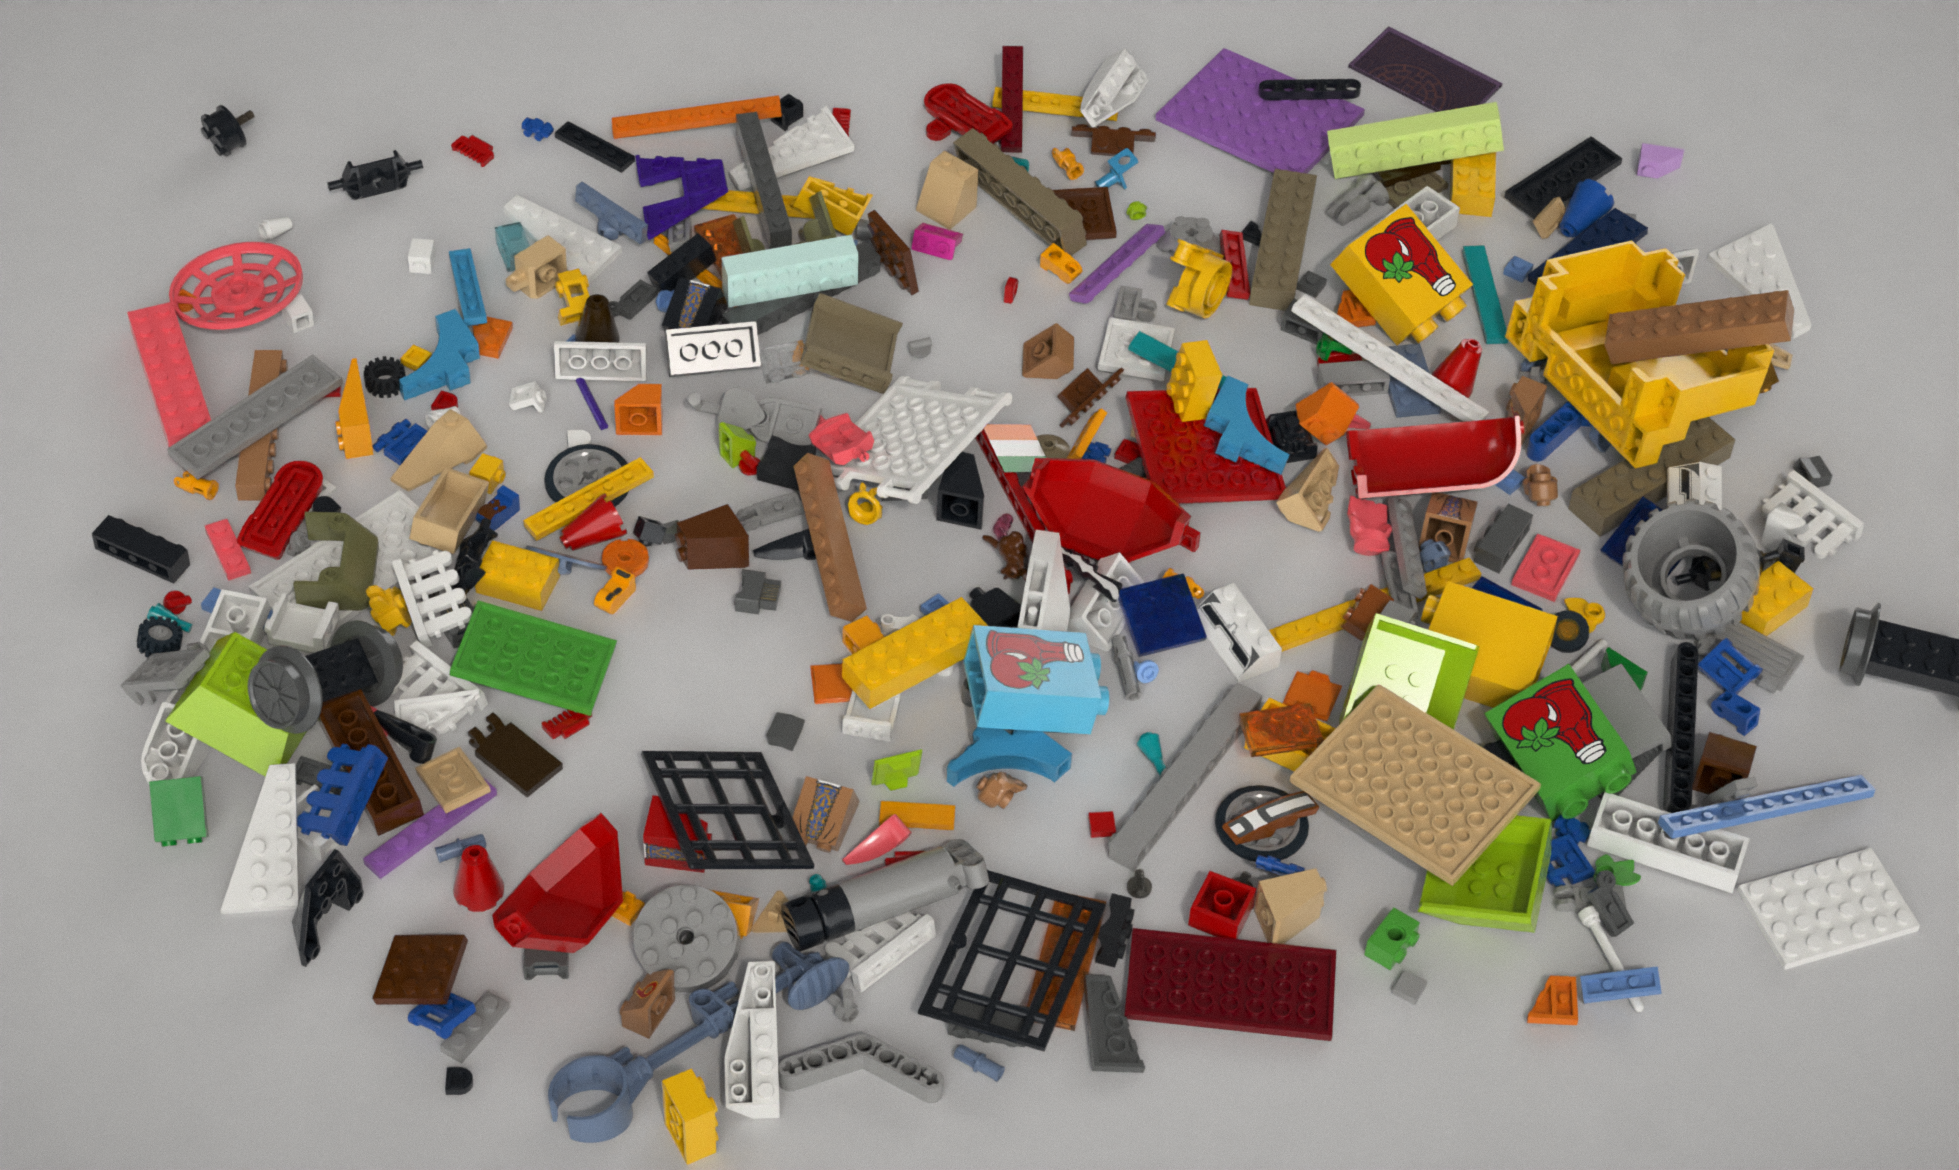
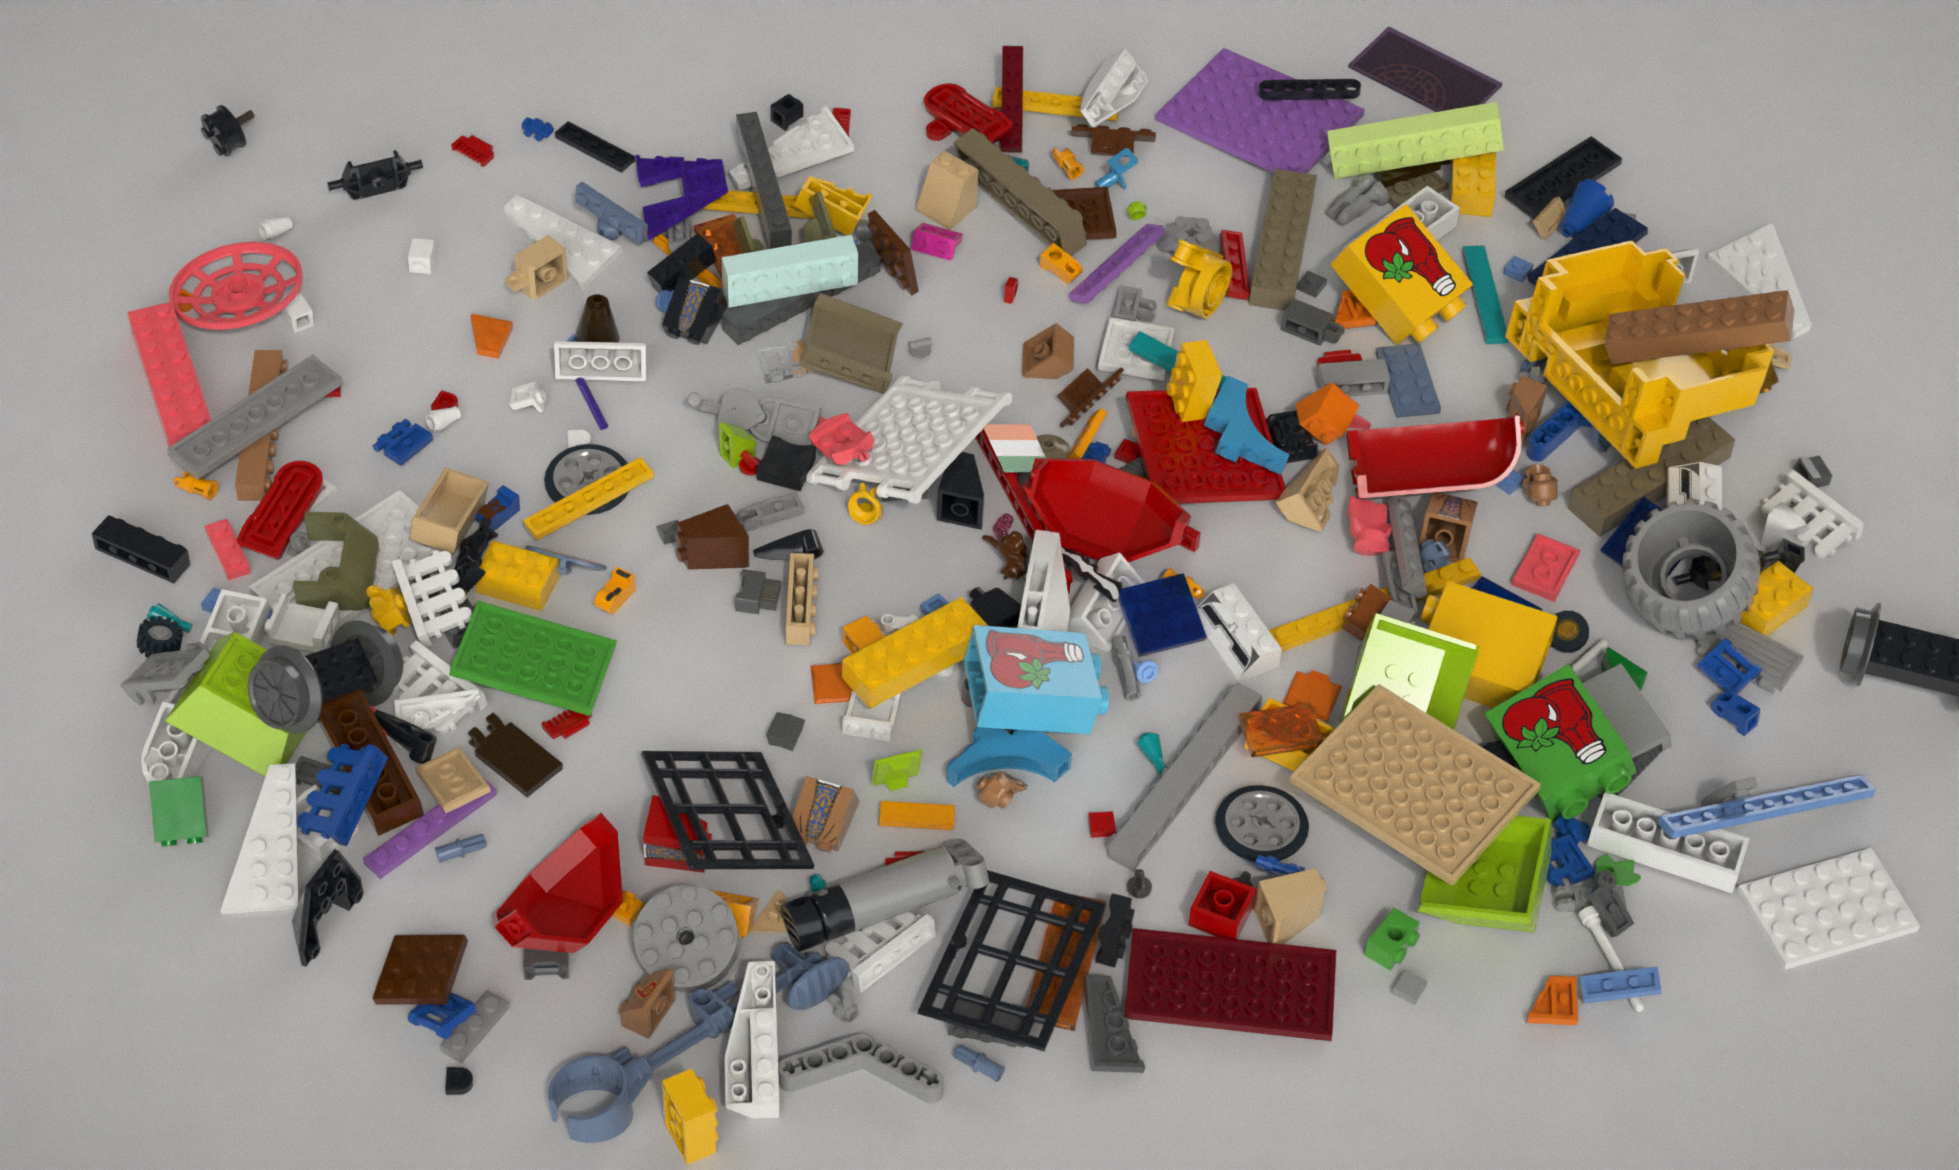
red plate [163,590,192,614] -> none
black tile [312,496,341,513] -> none
light orange slope [335,358,373,459] -> none
black tyre [364,356,405,398] -> none
tan wedge [390,409,487,492] -> none
dark azure arch [399,309,480,401] -> none
yellow plate [400,344,432,371] -> none
dark azure plate [449,248,487,326] -> none
red cone [453,845,504,912] -> none
yellow brick [469,453,506,494] -> none
clear light blue panel [495,222,530,272] -> none
yellow tile [555,268,589,326] -> none
red cone [559,493,628,551] -> none
orange plate [602,539,649,577] -> none
dark grey hinge [609,279,658,320] -> none
orange plate [612,95,782,139] -> none
orange slope [614,384,663,435] -> none
black plate [633,516,667,546] -> none
brick [665,321,761,377] -> none
medium nougat brick [793,453,867,622] -> none
coral piece [842,814,912,865] -> none
slope [1222,791,1319,845] -> none
black tile [1242,221,1262,246] -> none
white plate [1291,294,1489,422] -> none
green bracket [1316,332,1353,361] -> none
red cone [1432,338,1482,399] -> none
dark grey brick [1474,503,1533,574] -> none
yellow plate [1564,598,1605,633] -> none
lavender slope [1637,143,1684,179] -> none
black beam [1663,642,1699,813] -> none
reddish brown slope [1692,732,1757,800] -> none
none -> tan brick [786,553,818,645]

